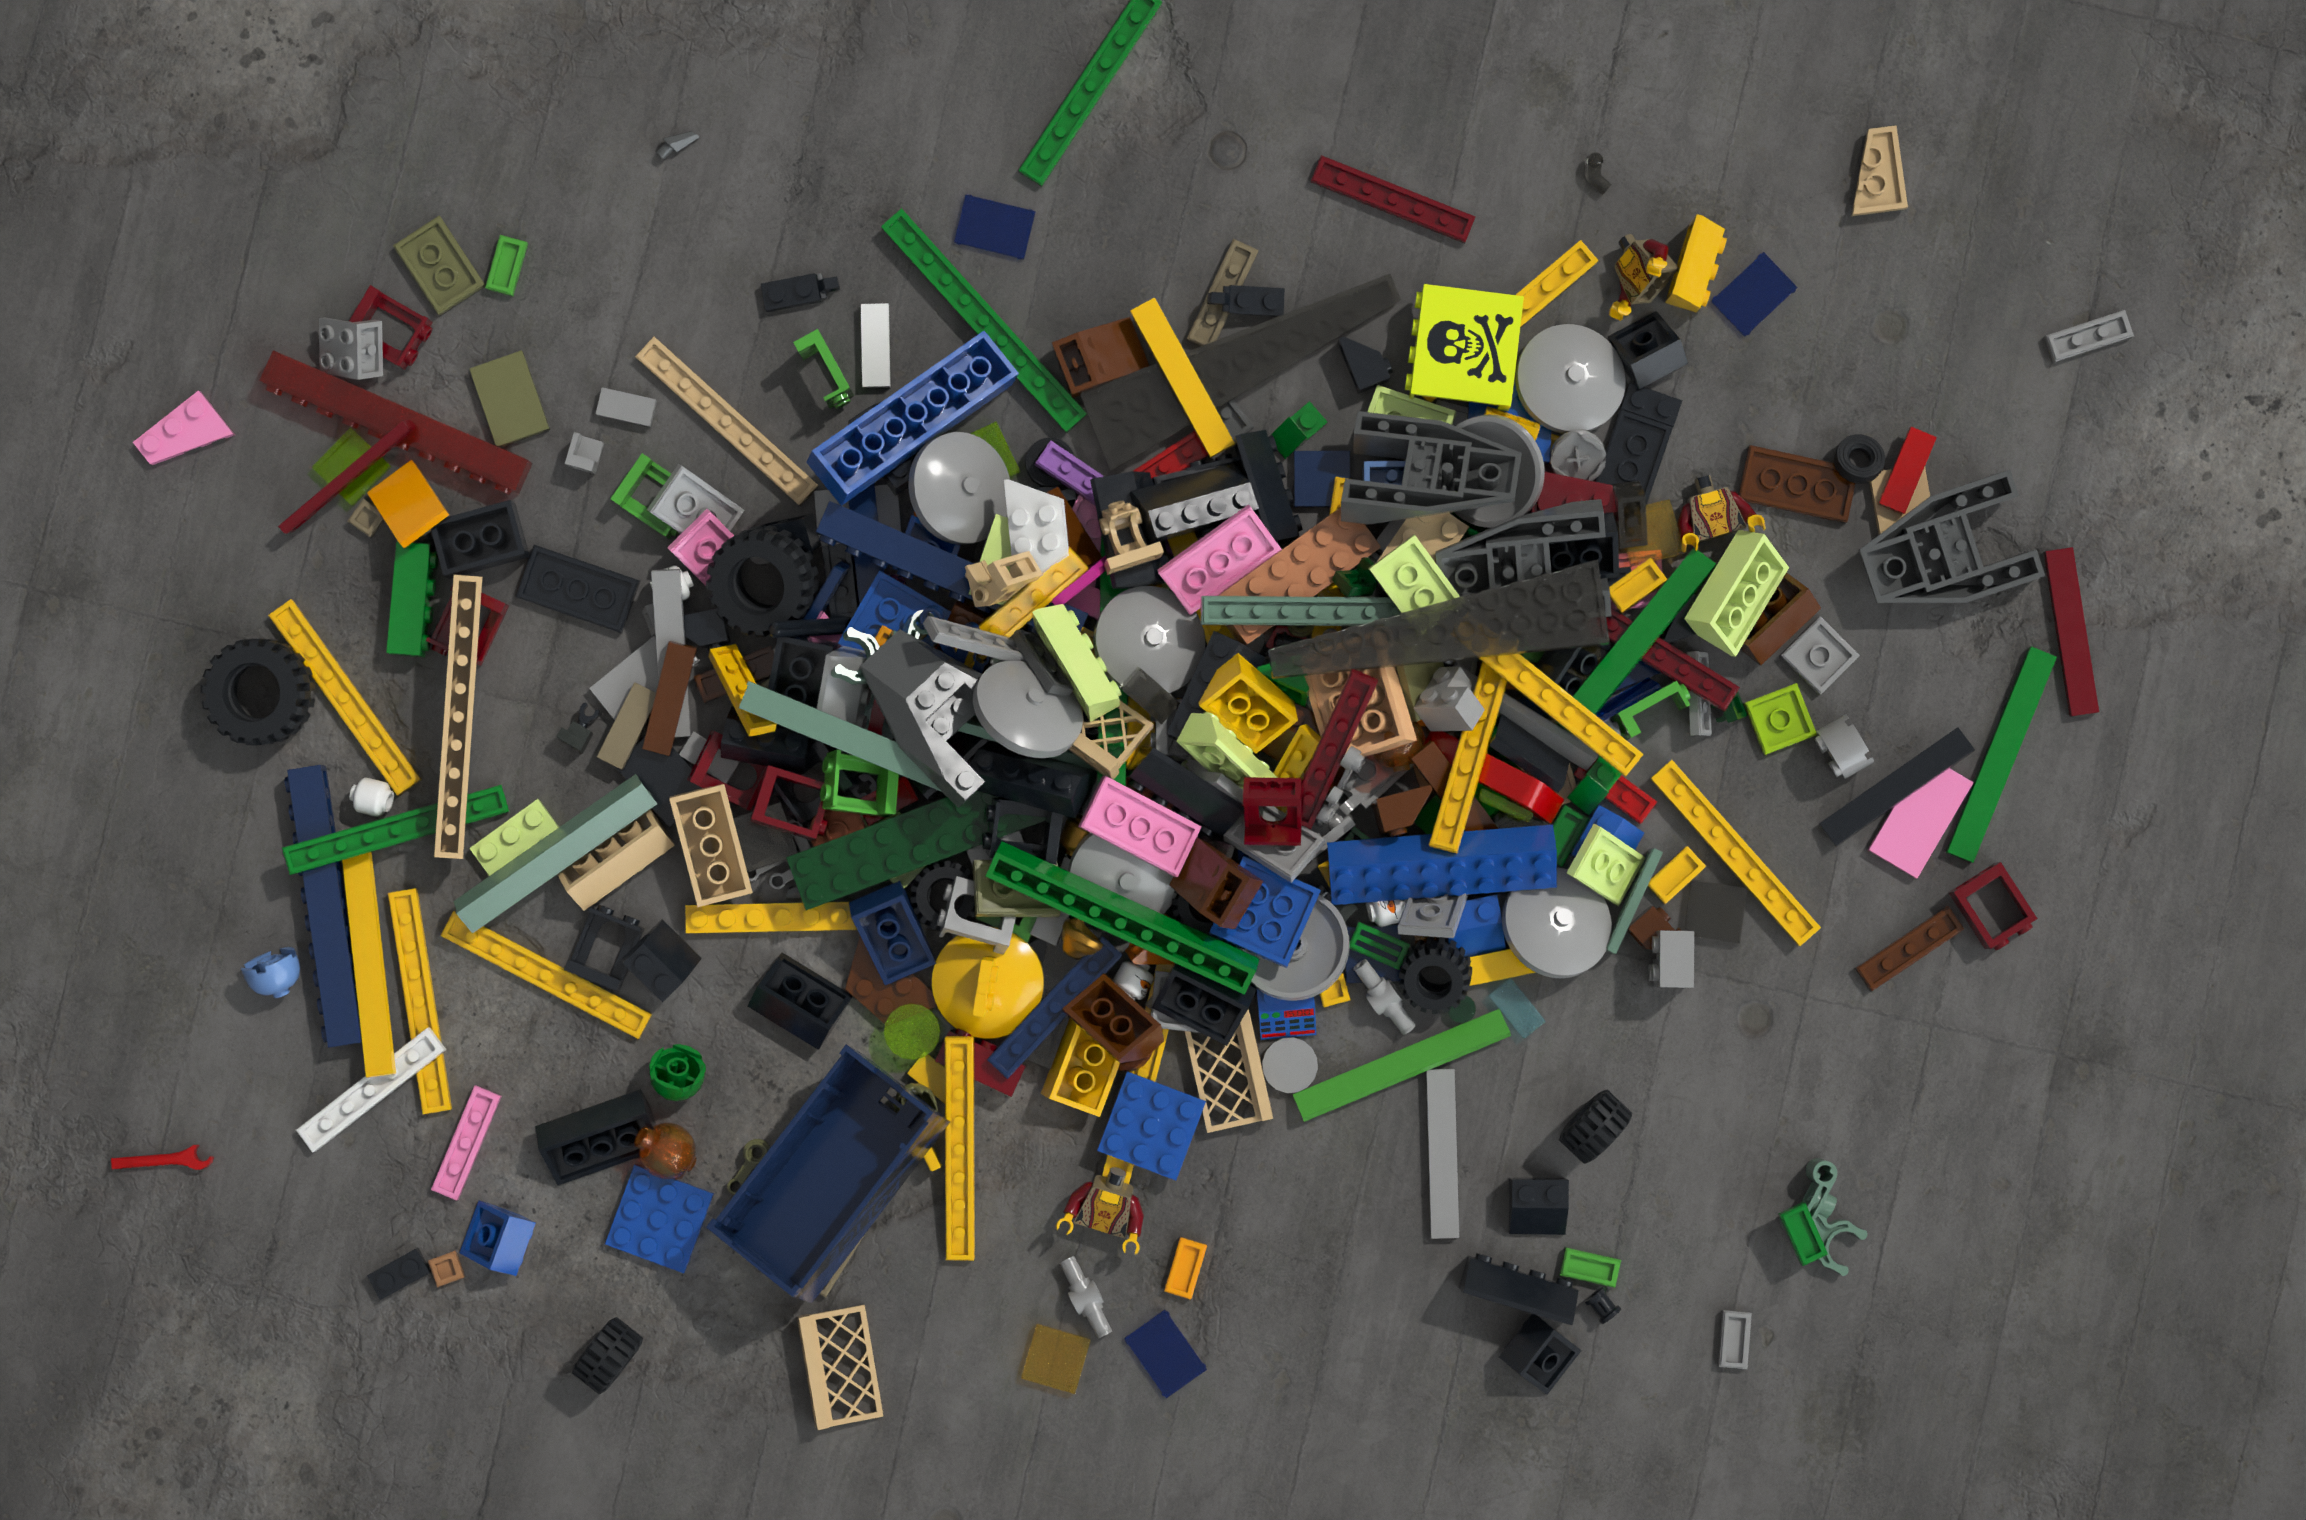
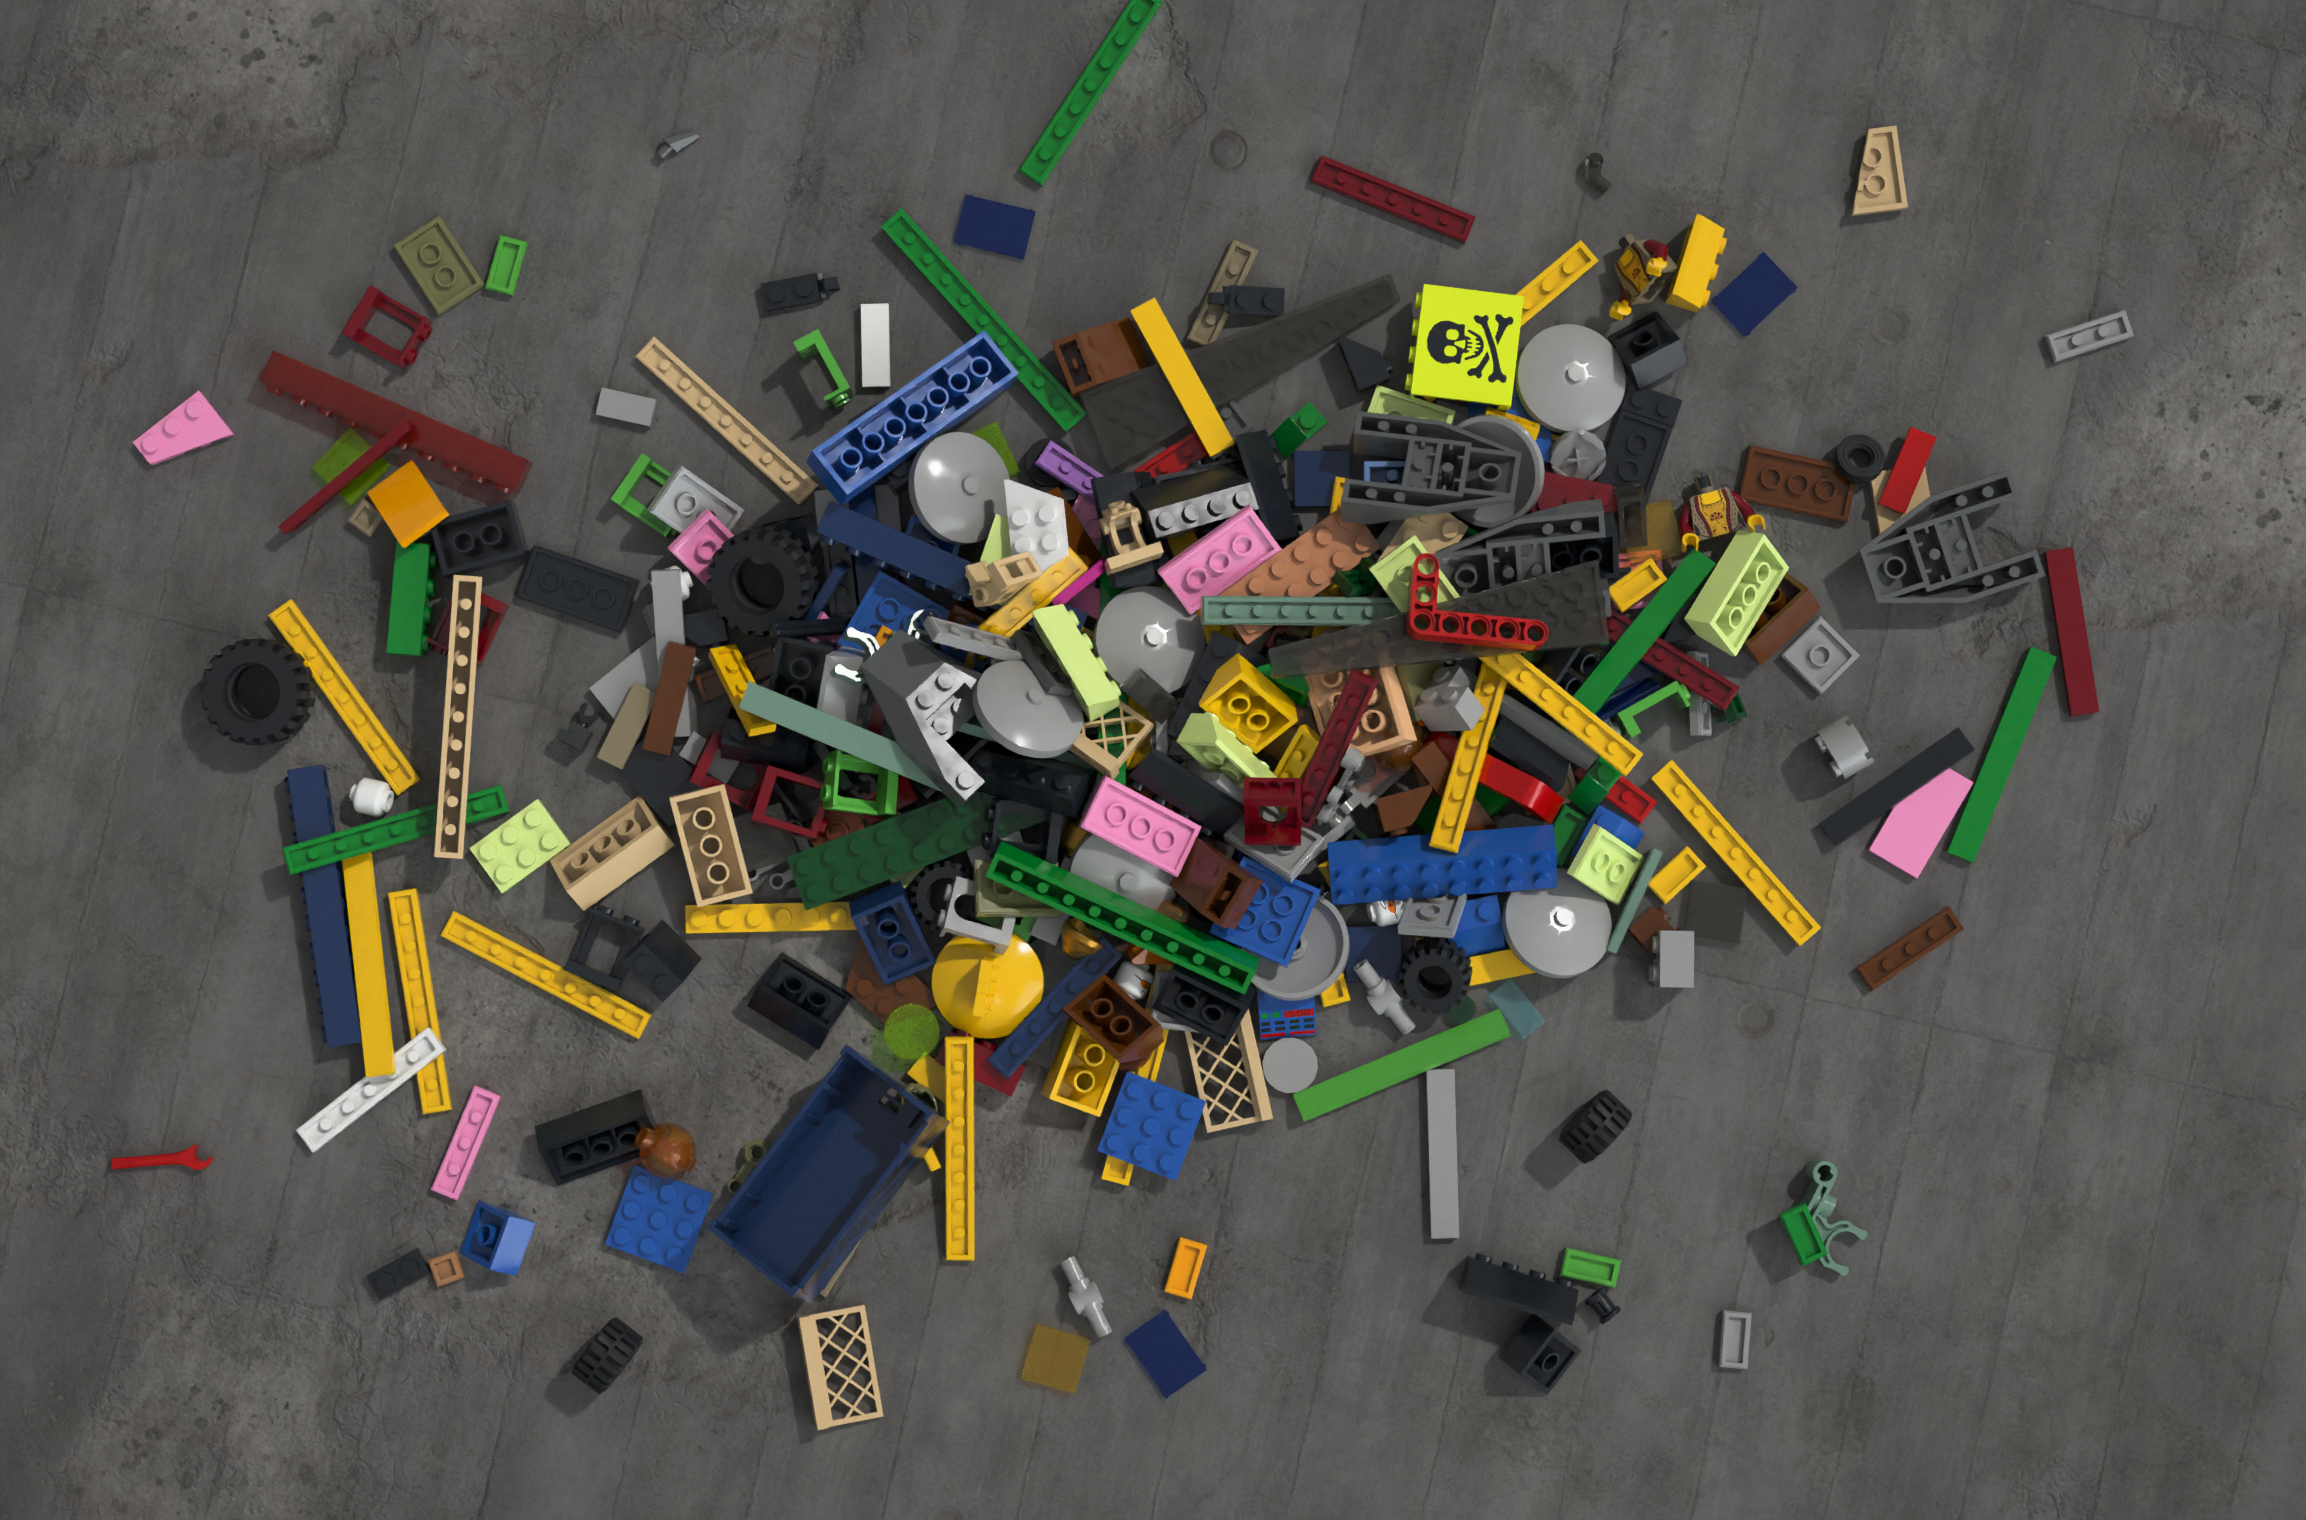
medium blue cylinder [241,947,300,998] -> none
light grey bracket [319,317,383,380] -> none
sand green tile [453,774,657,933] -> none
olive tile [469,350,550,448] -> none
light grey panel [565,432,604,474] -> none
green cylinder [649,1044,706,1102] -> none
torso [1055,1167,1144,1255] -> none
green tile [1349,922,1410,970] -> none
clear neon green tile [1475,788,1534,823] -> none
black slope [1509,1177,1569,1235] -> none
lime tile [1744,683,1817,755] -> none
dark red window [1948,862,2038,951] -> none
none -> clear orange tile [1157,900,1191,923]
none -> red beam [1406,553,1549,651]

